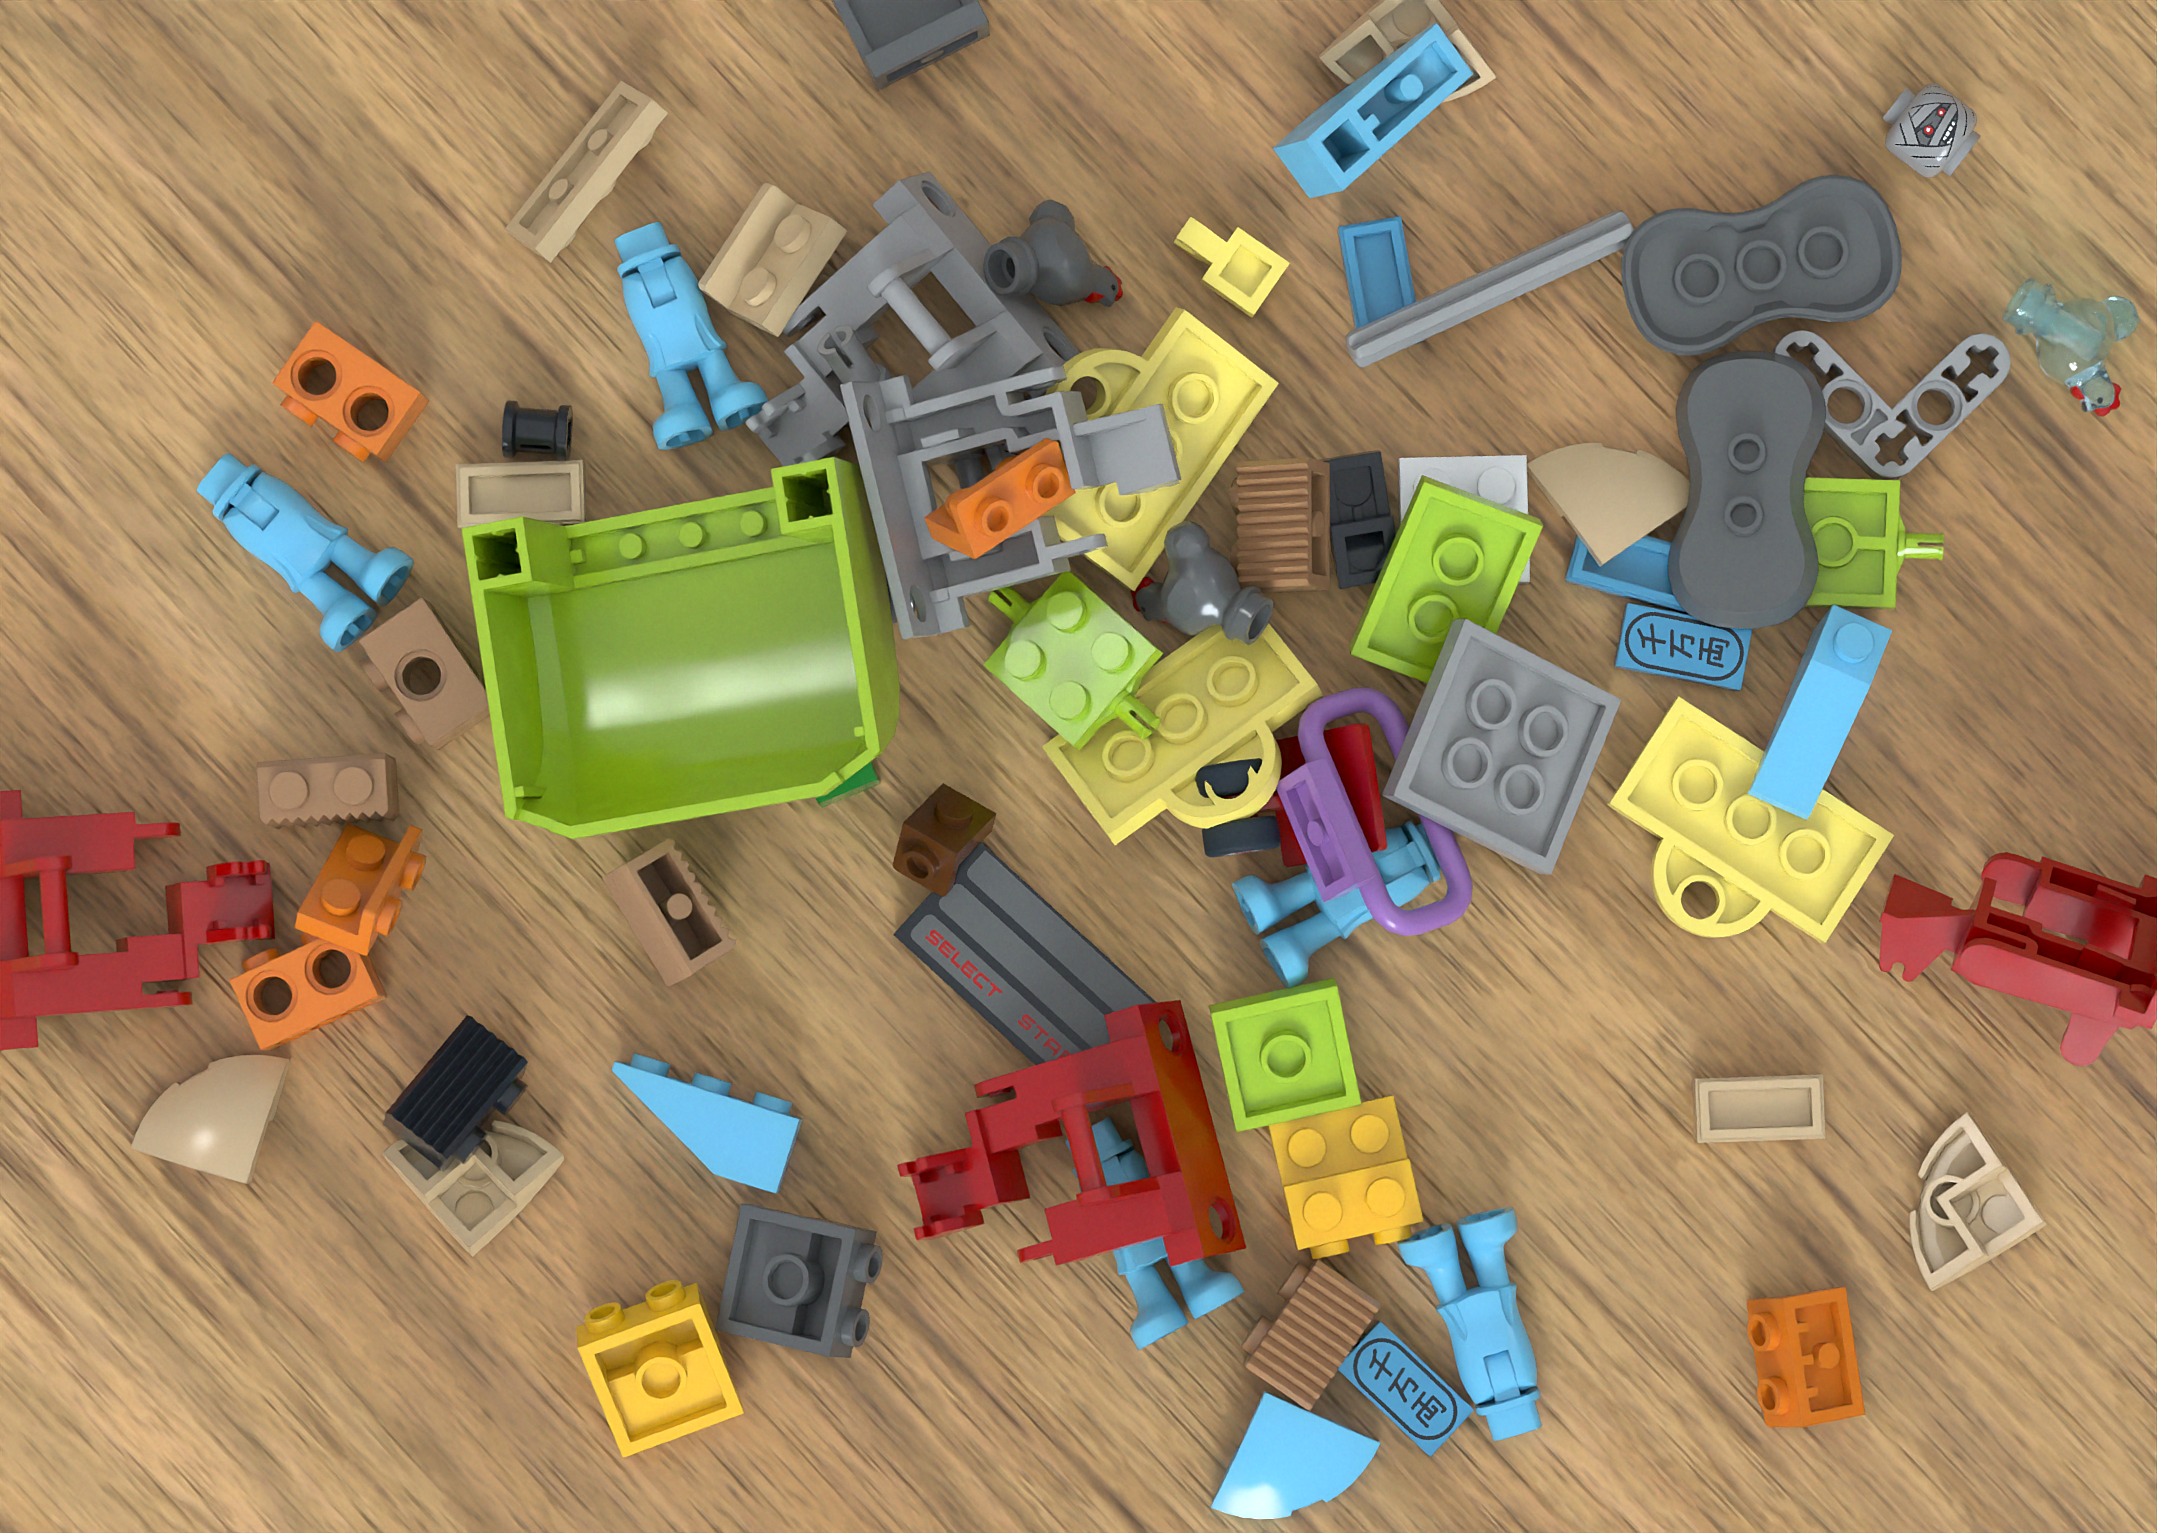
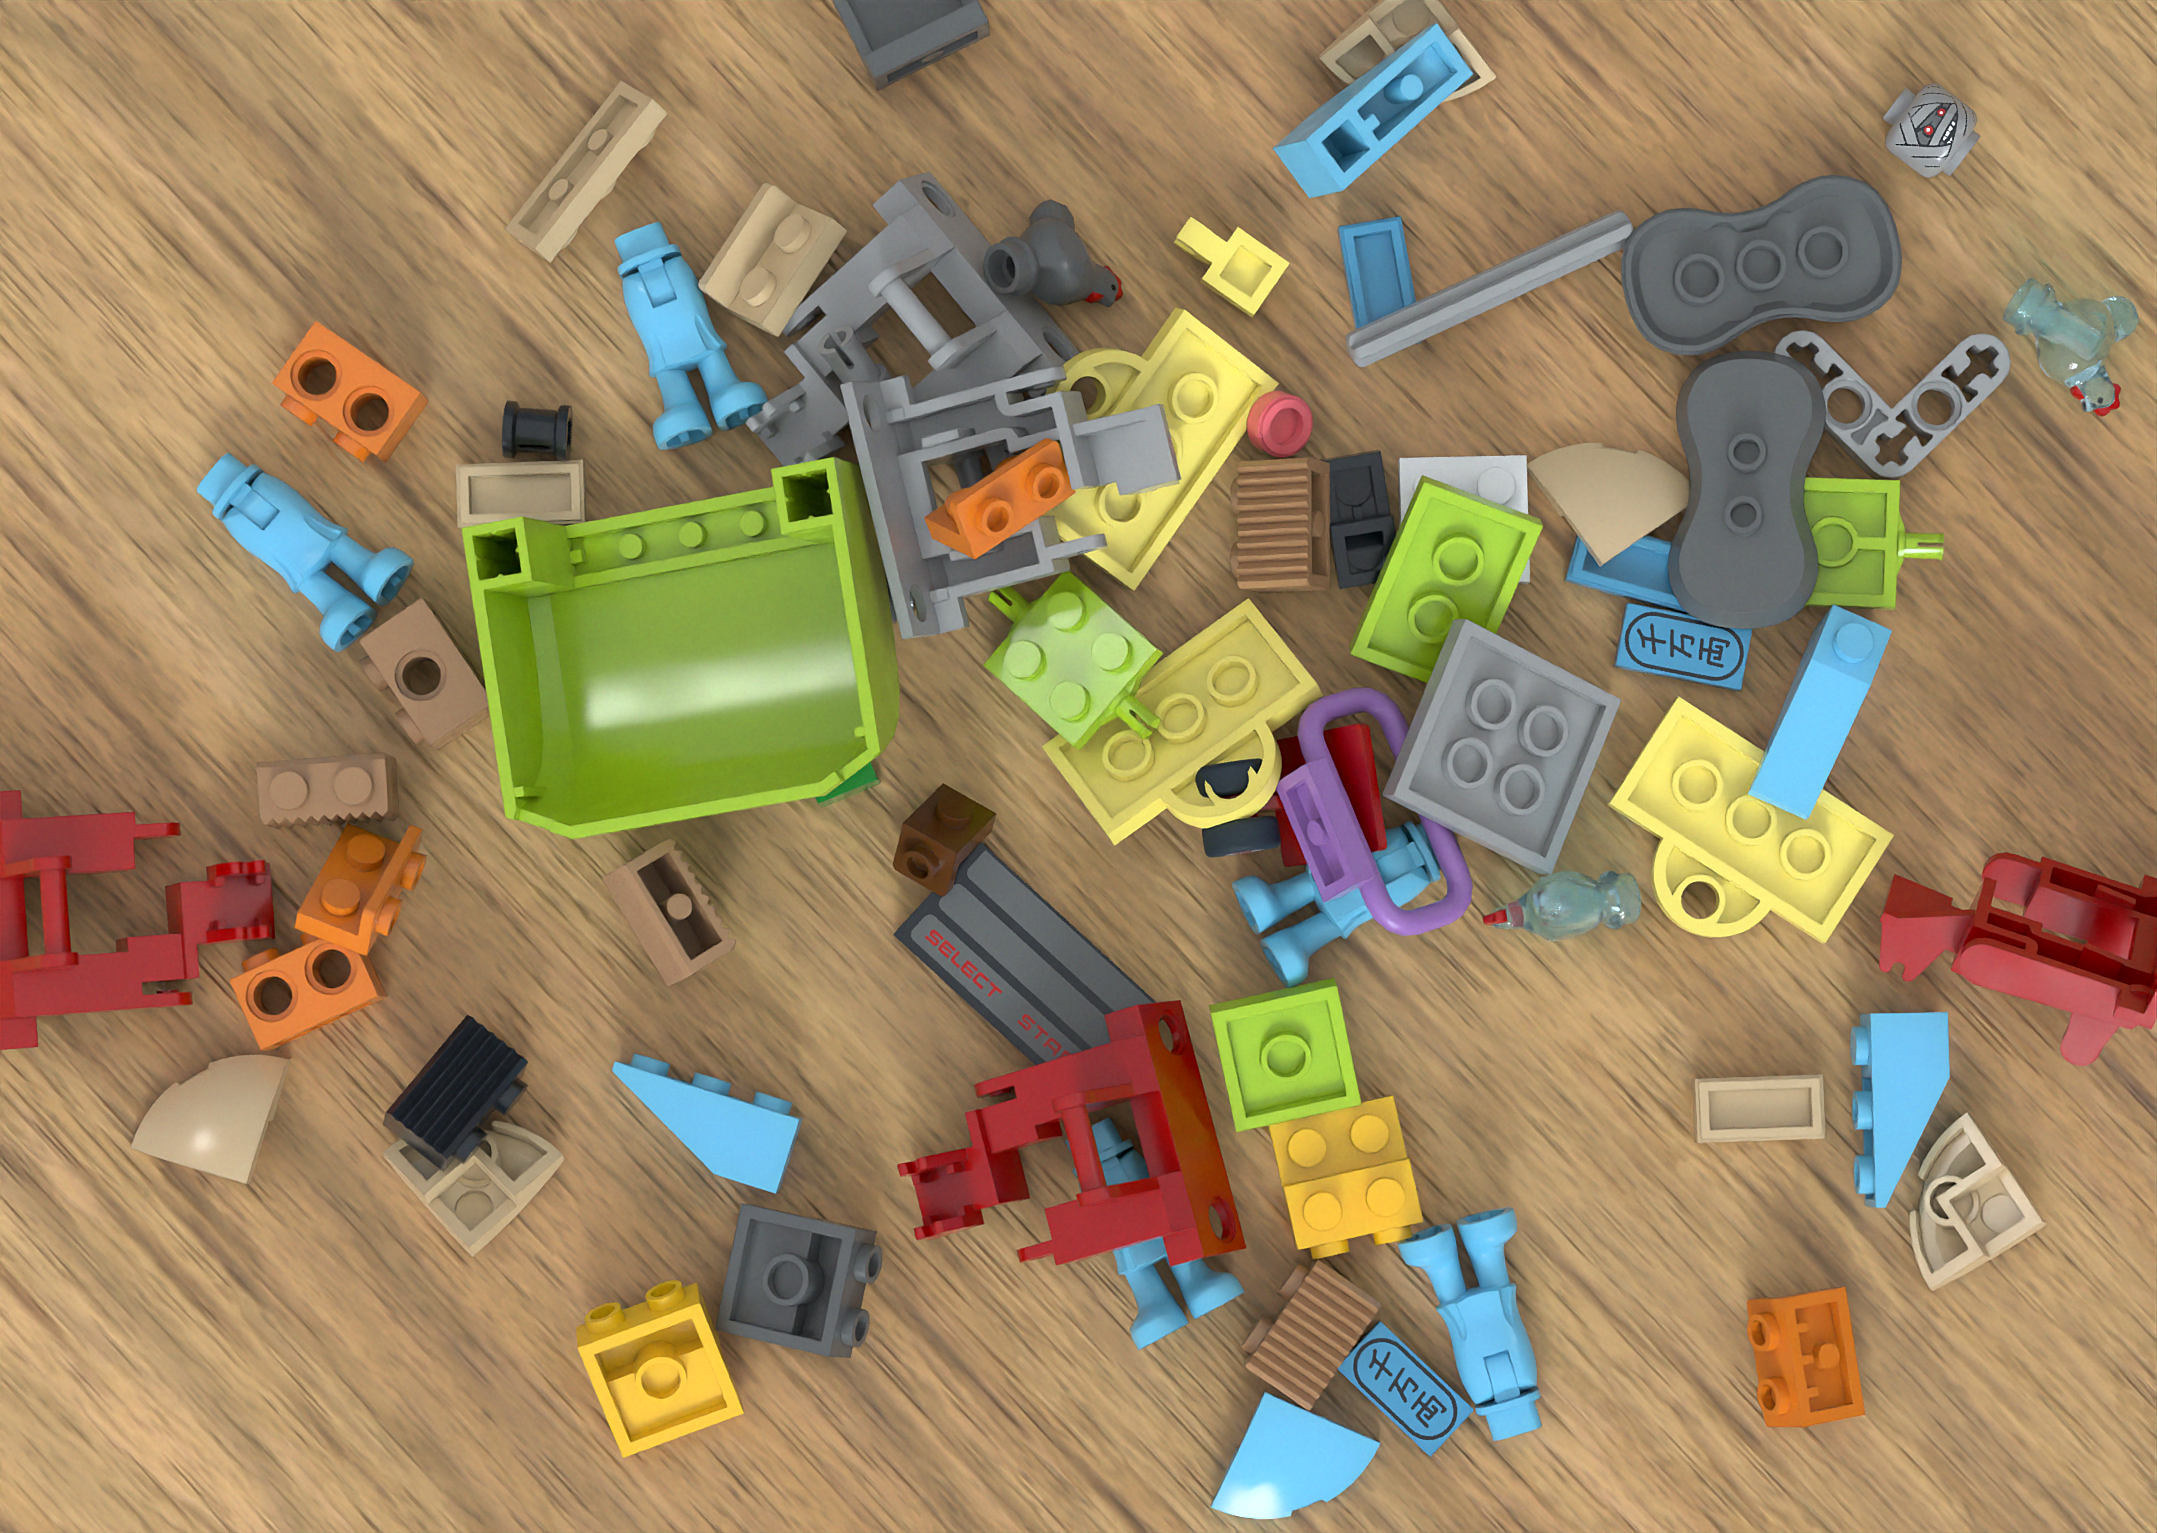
dark grey animal [1130,521,1274,645] -> none
none -> coral tile [1247,391,1313,458]
none -> clear light blue animal [1483,871,1641,941]
none -> medium azure slope [1850,1012,1950,1208]

